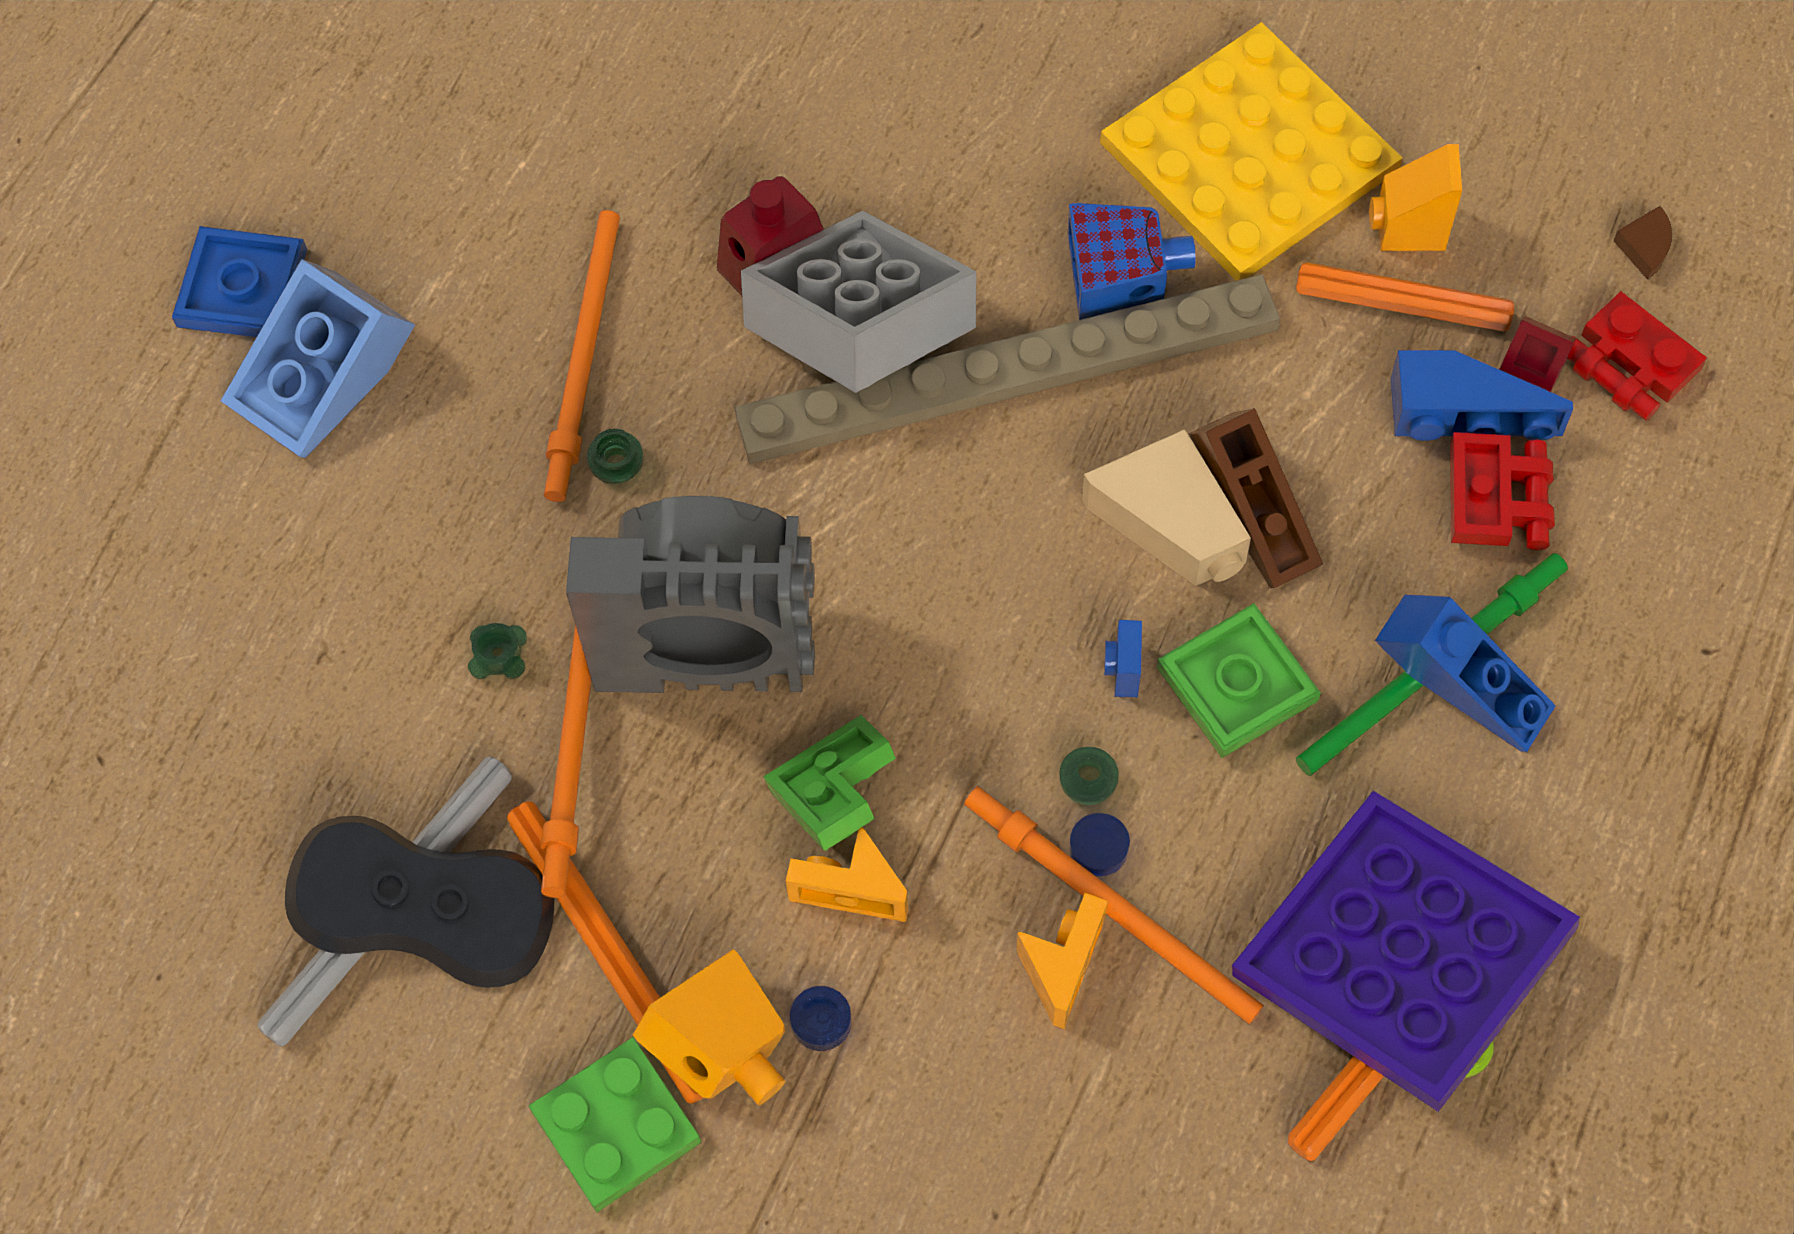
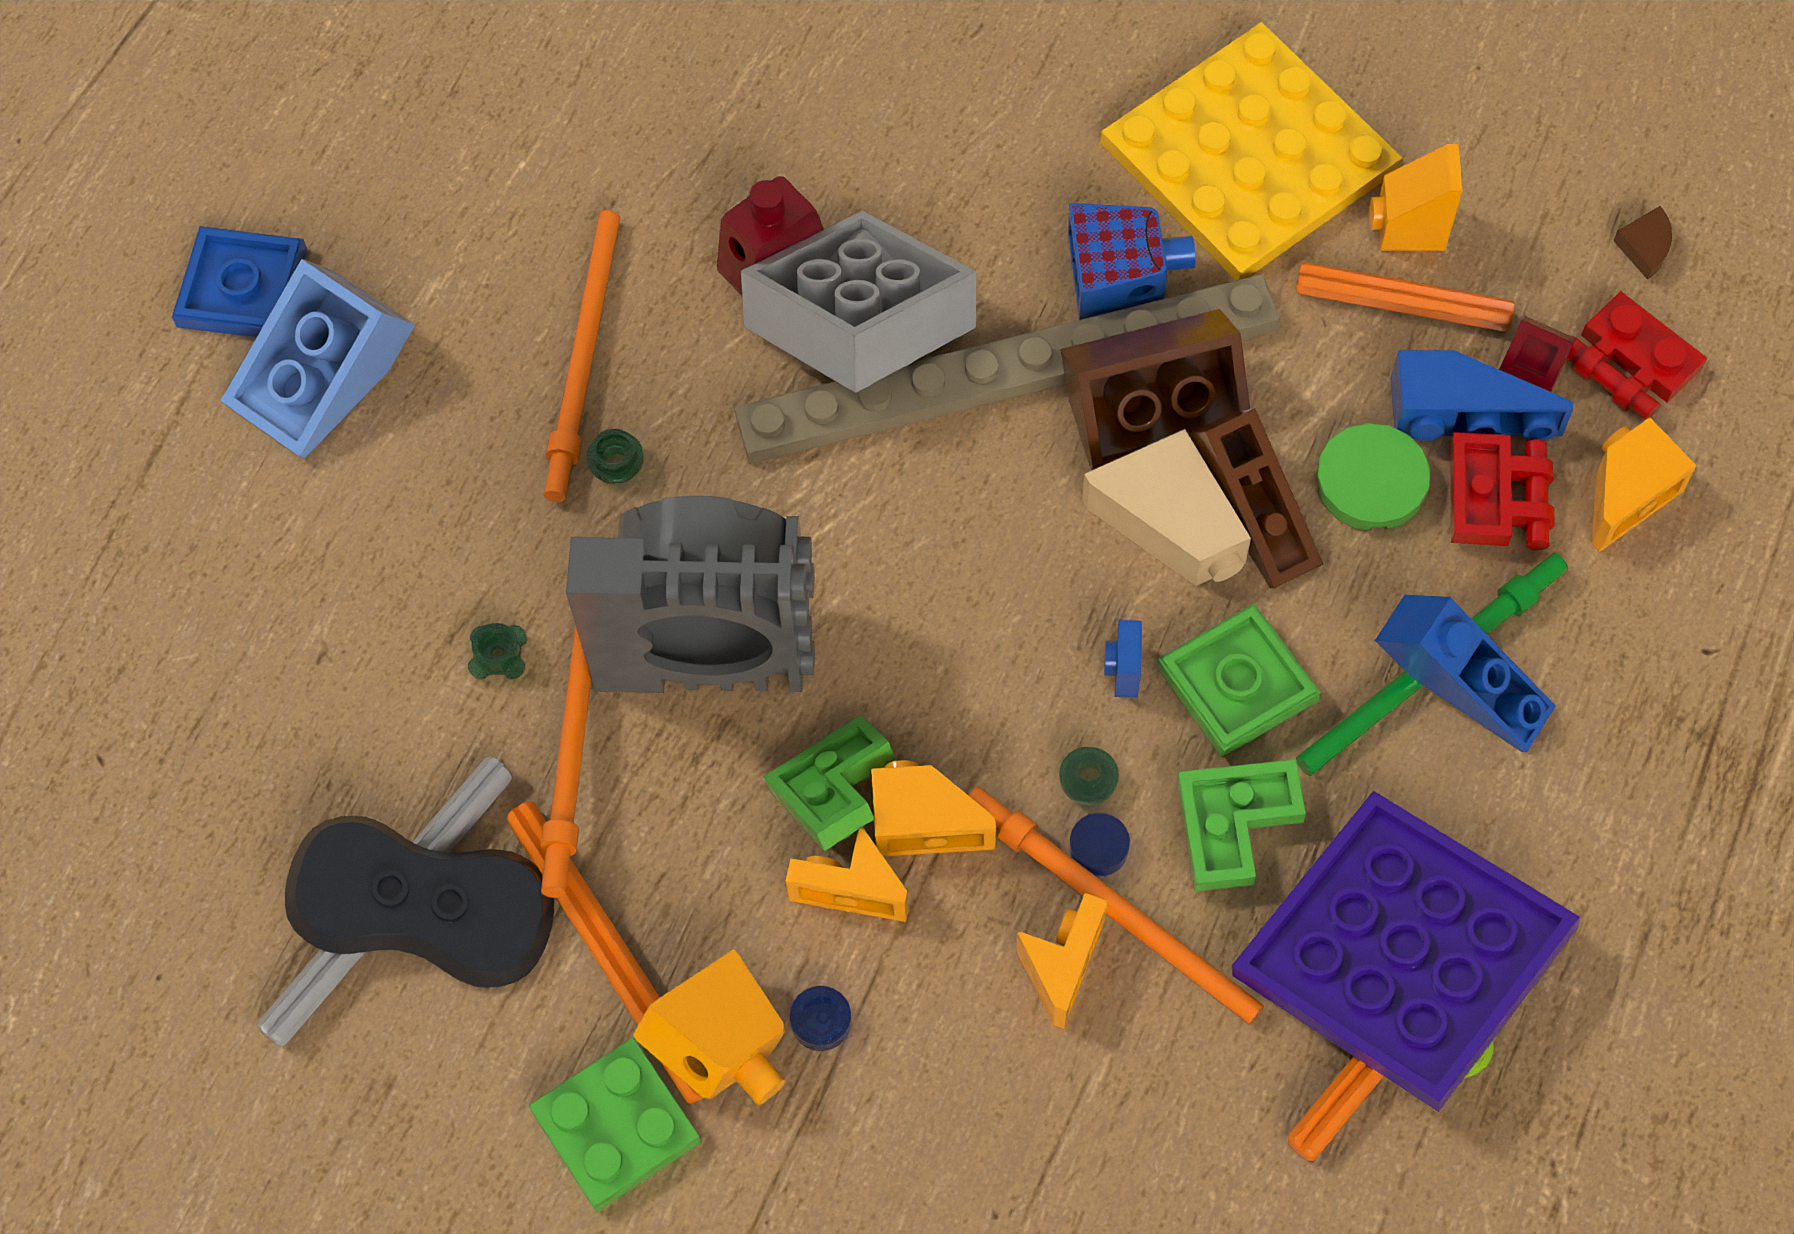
none -> light orange slope [871,760,996,856]
none -> reddish brown slope [1060,309,1250,471]
none -> bright green plate [1177,759,1306,892]
none -> bright green tile [1316,423,1430,531]
none -> light orange slope [1592,417,1697,552]

